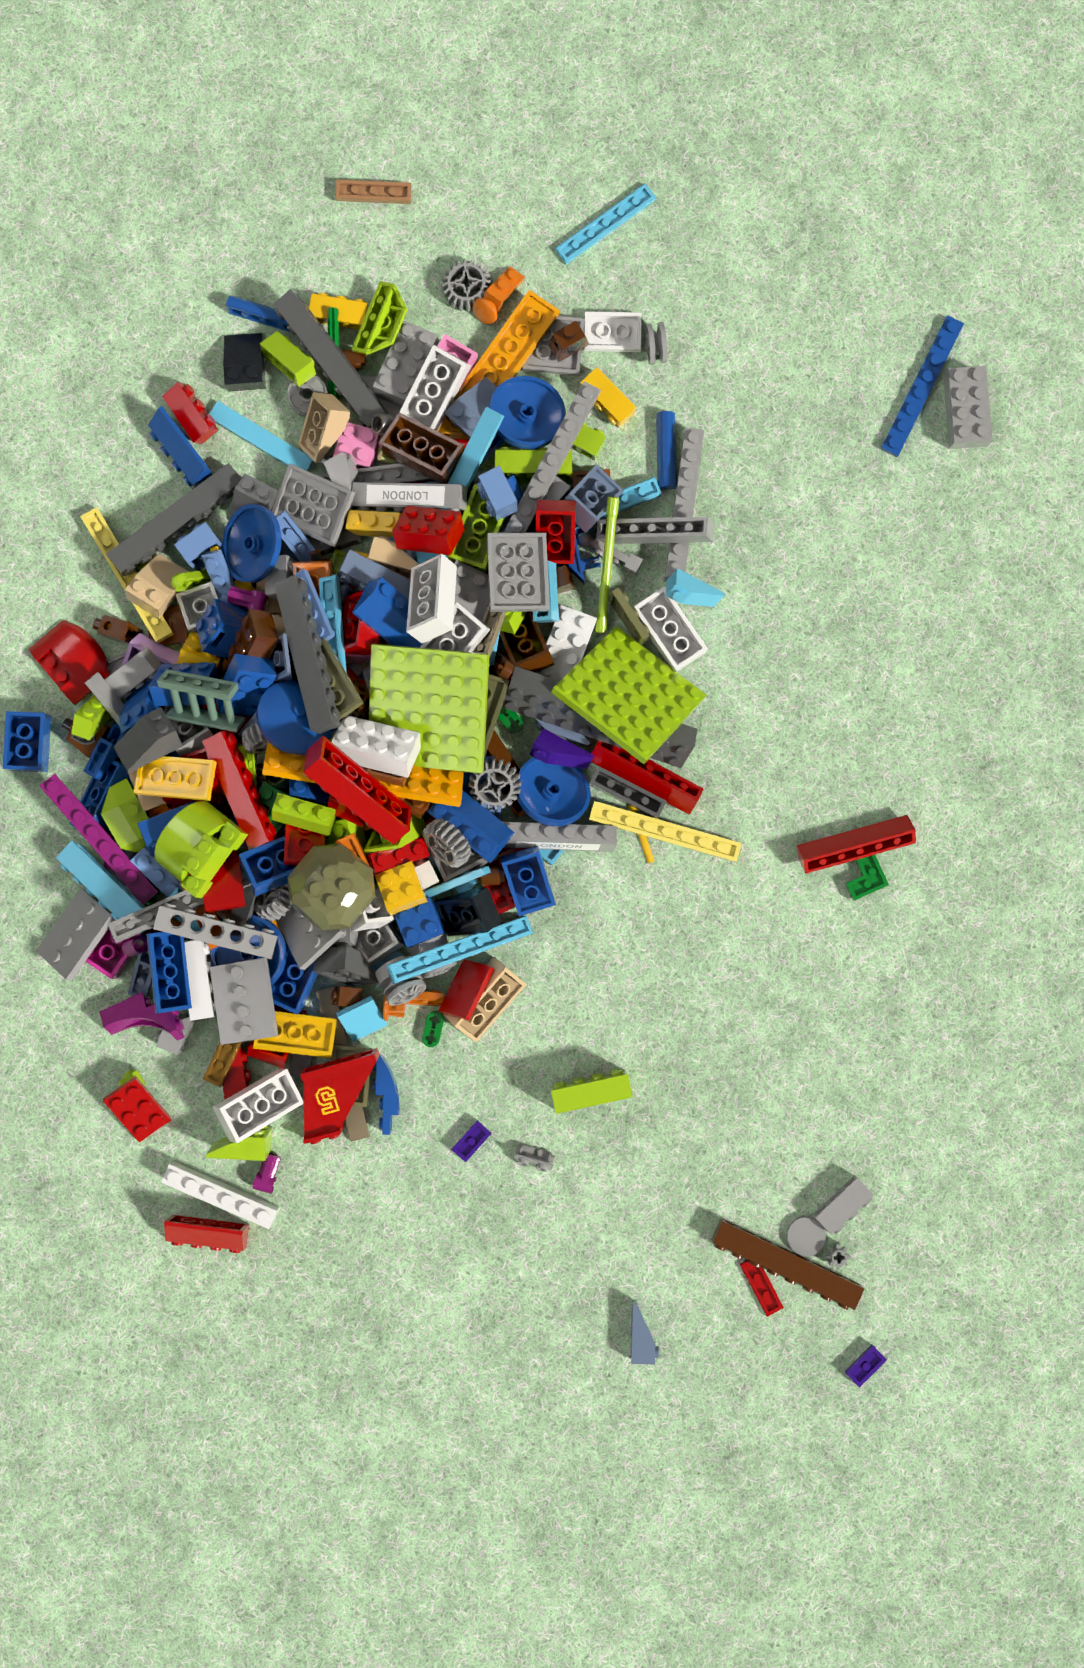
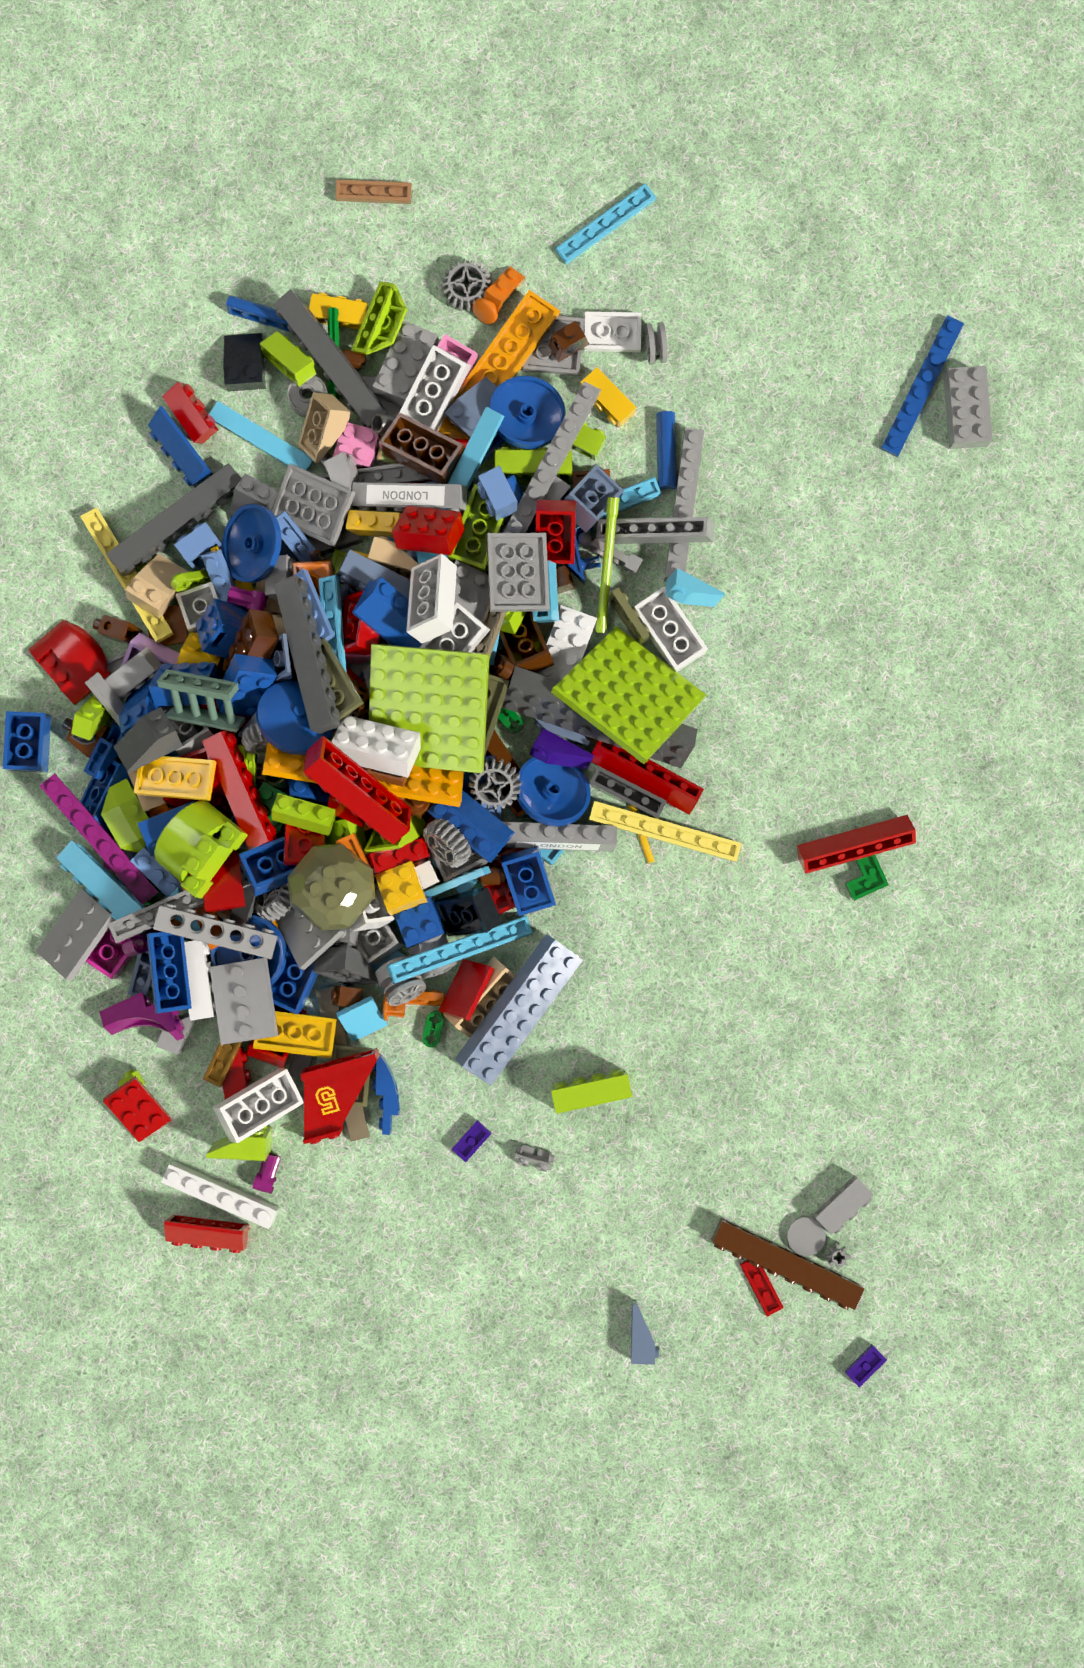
none -> brick [455,934,583,1086]

